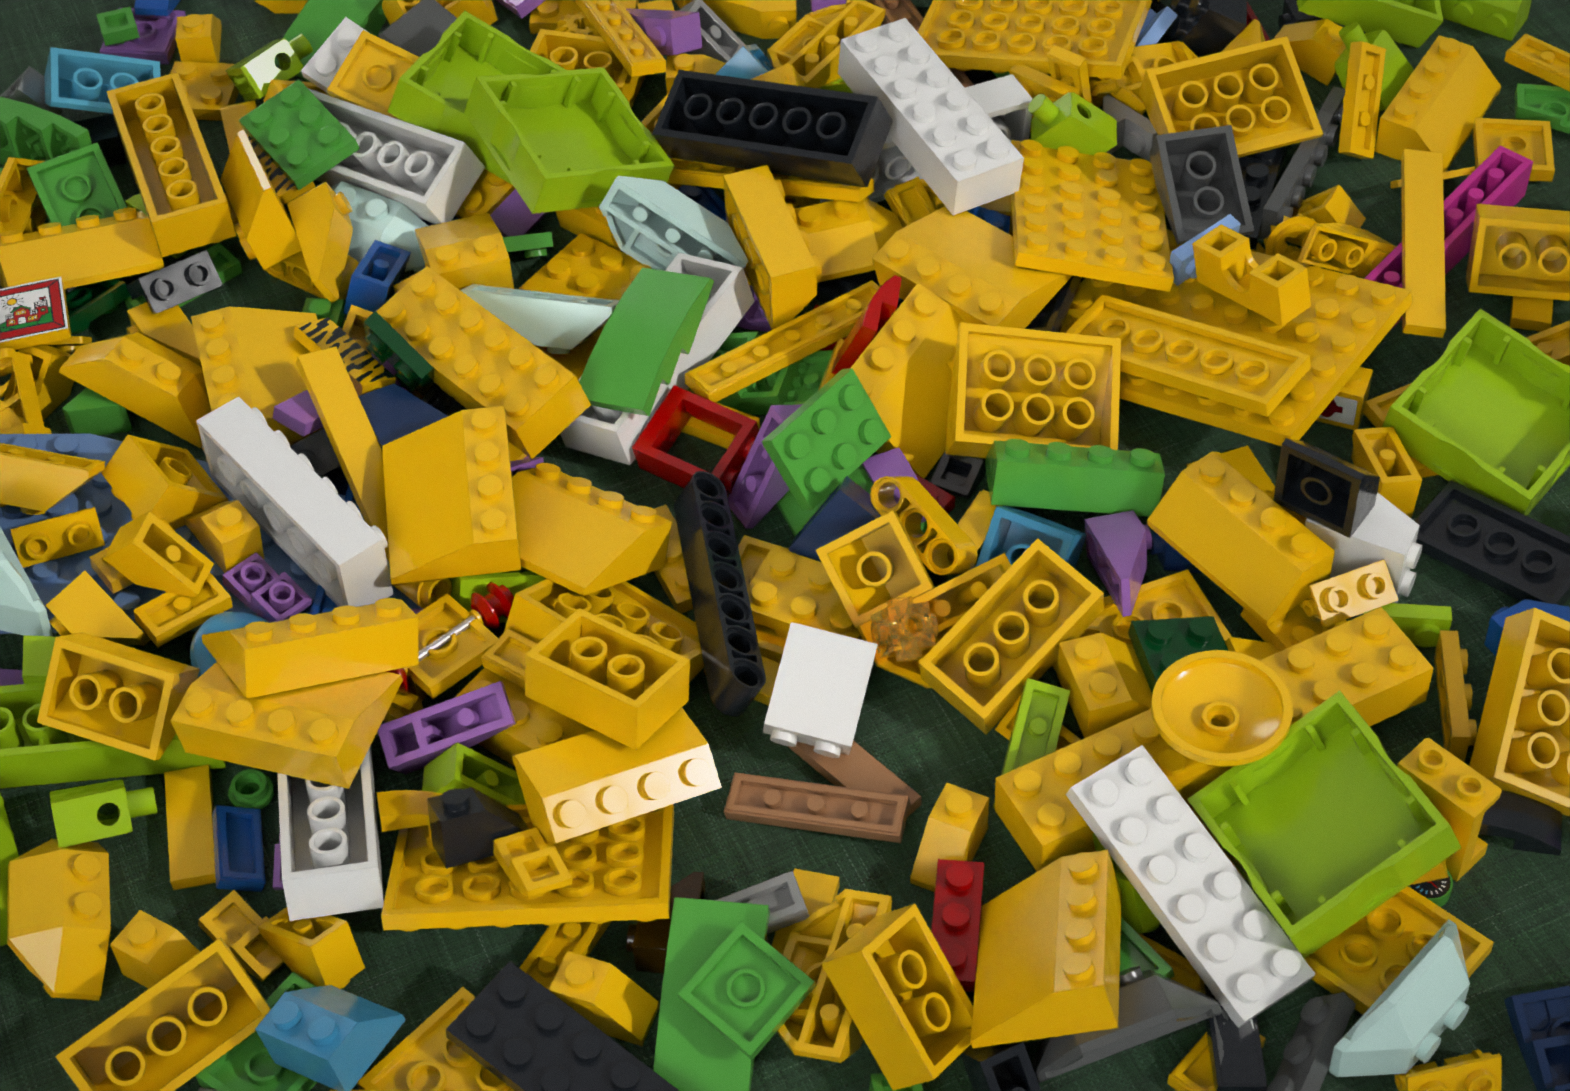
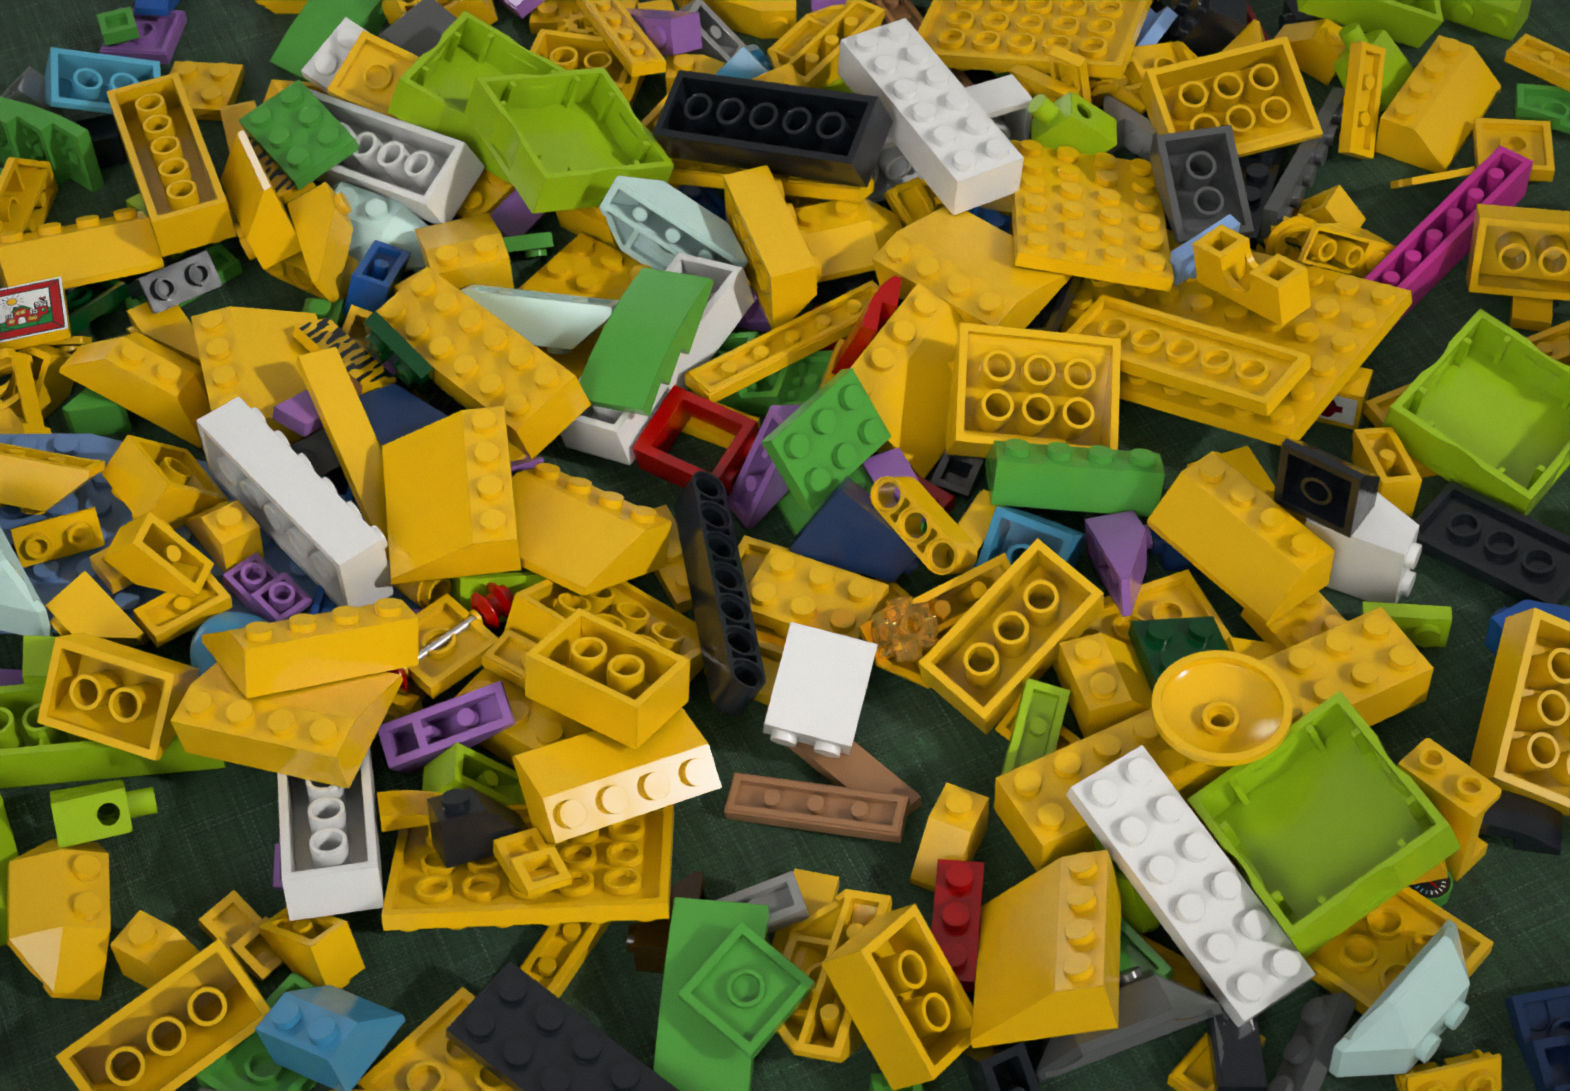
bright green plate [27,143,127,227] -> none
yellow tile [164,764,216,890] -> none
yellow slope [175,14,222,63] -> none
blue tile [212,805,265,892] -> none
lime torso [225,34,313,101] -> none
bright green plate [228,769,274,810] -> none
yellow slope [549,951,660,1046] -> none
yellow slope [816,510,935,628] -> none
yellow hinge [1303,559,1398,627] -> none
yellow tile [1401,149,1446,338] -> none
yellow plate [1434,630,1477,762] -> none

